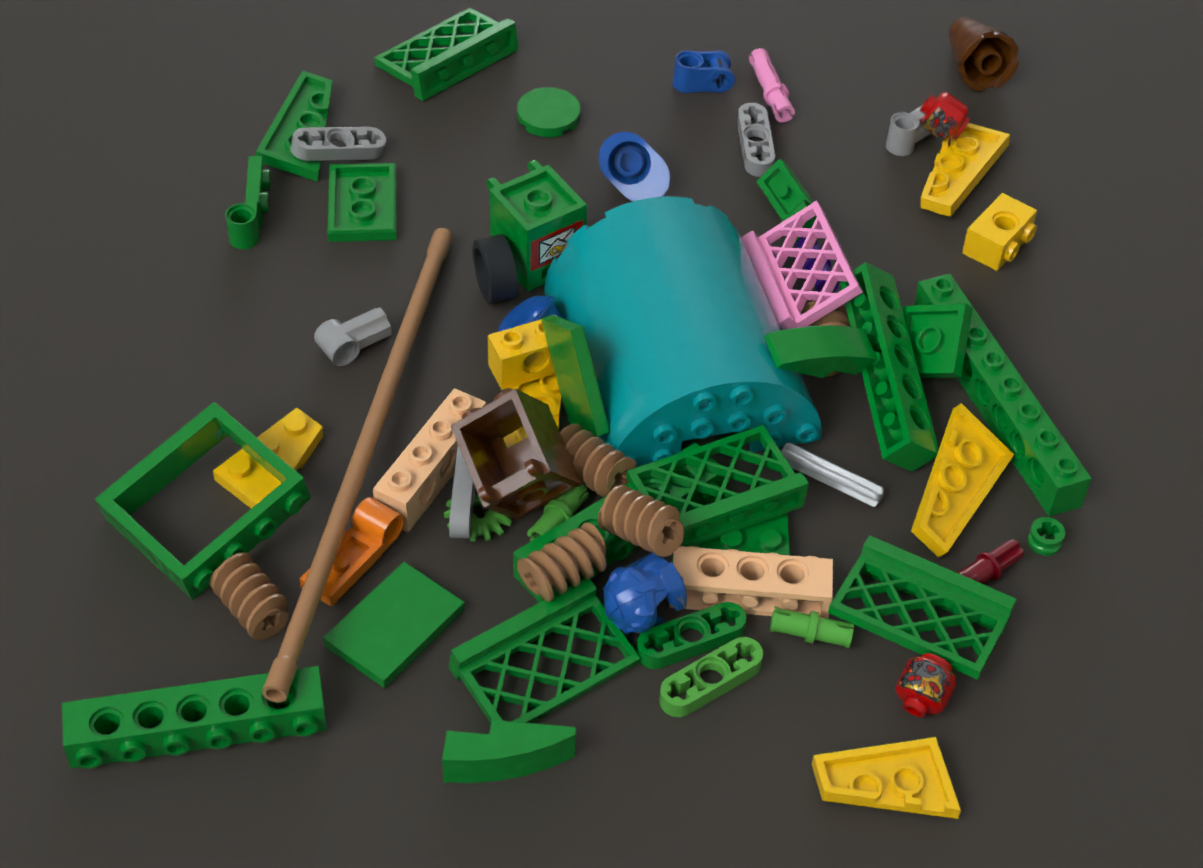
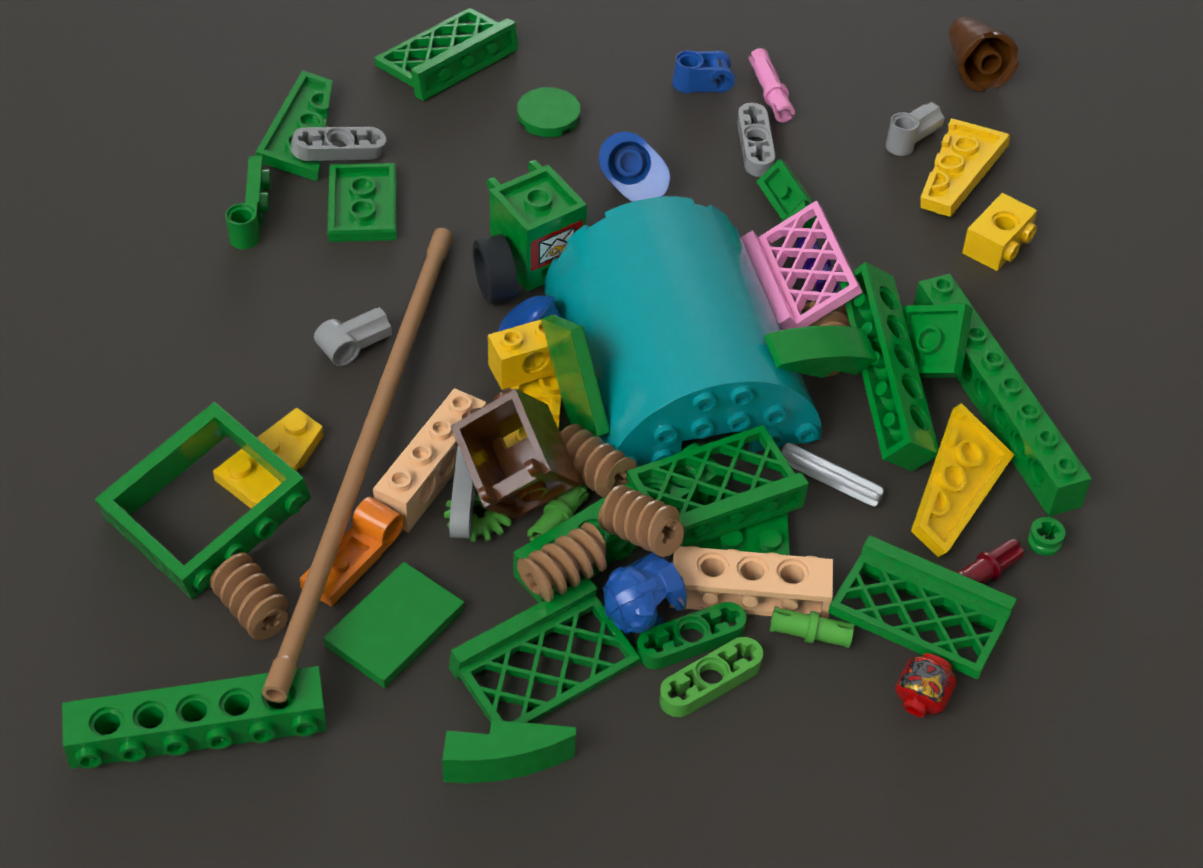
yellow wing [812,737,961,819] -> none
red head [920,92,970,141] -> none

